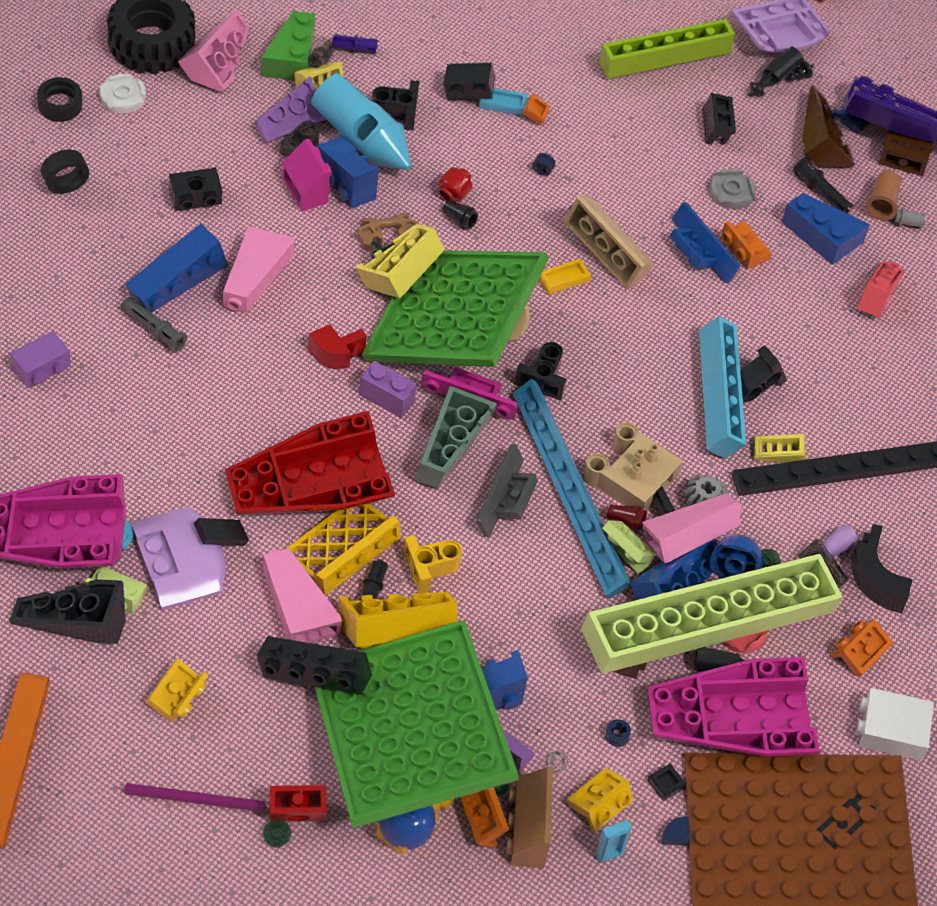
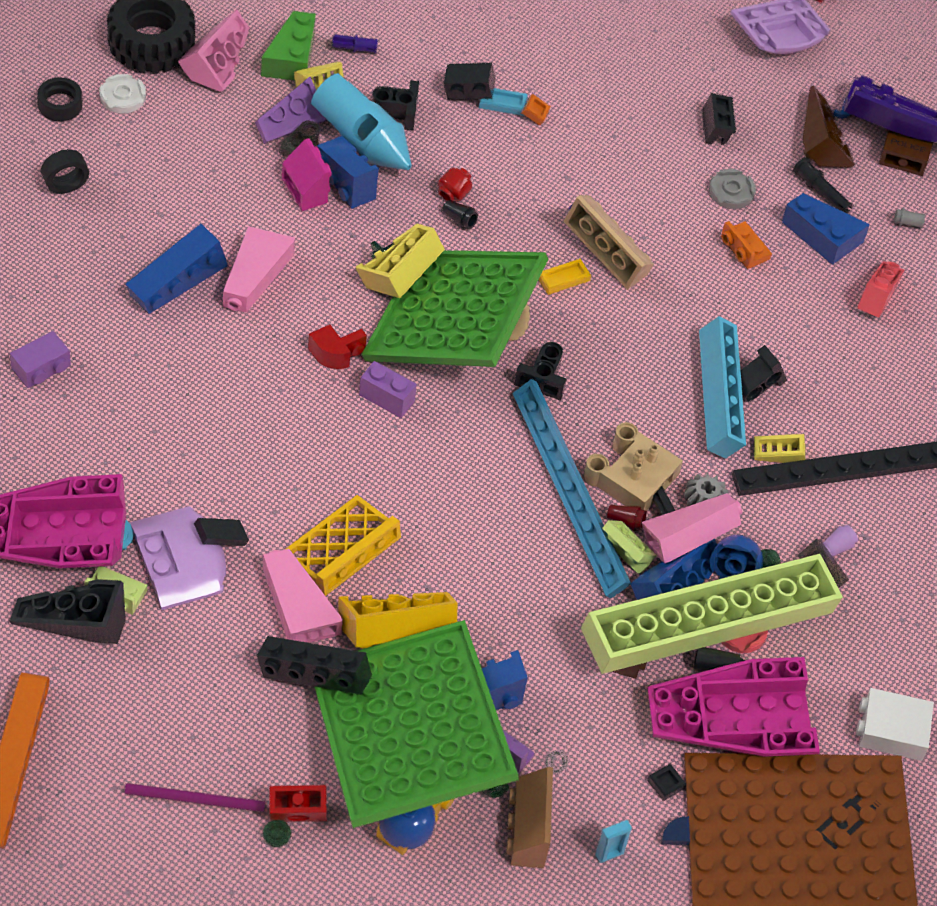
dark grey pin [121,297,187,353] -> none
yellow bracket [145,658,209,722] -> none
black brick [169,167,222,211] -> none
red wedge [225,411,395,515] -> none
clear smoke pin [308,43,334,68] -> none
medium nougat helmet [358,213,419,251] -> none
black axle [359,559,388,600] -> none
yellow tile [403,535,462,593] -> none
sand green wedge [414,386,497,489] -> none
dark pink bracket [421,367,518,420] -> none
orange bracket [461,787,509,848] -> none
dark grey bracket [477,444,538,537] -> none
dark blue bush [532,153,556,176] -> none
yellow bracket [567,767,633,832] -> none
lime brick [599,19,735,79] -> none
dark blue bush [605,719,631,747] -> none
blue bracket [669,202,740,283] -> none
black wheel [748,46,804,97] -> none
black hair [787,61,814,82] -> none
orange bracket [830,618,894,677] -> none
dark blue tile [840,113,871,134] -> none
black arch [851,524,913,614] -> none
nougat plant [865,170,901,221] -> none

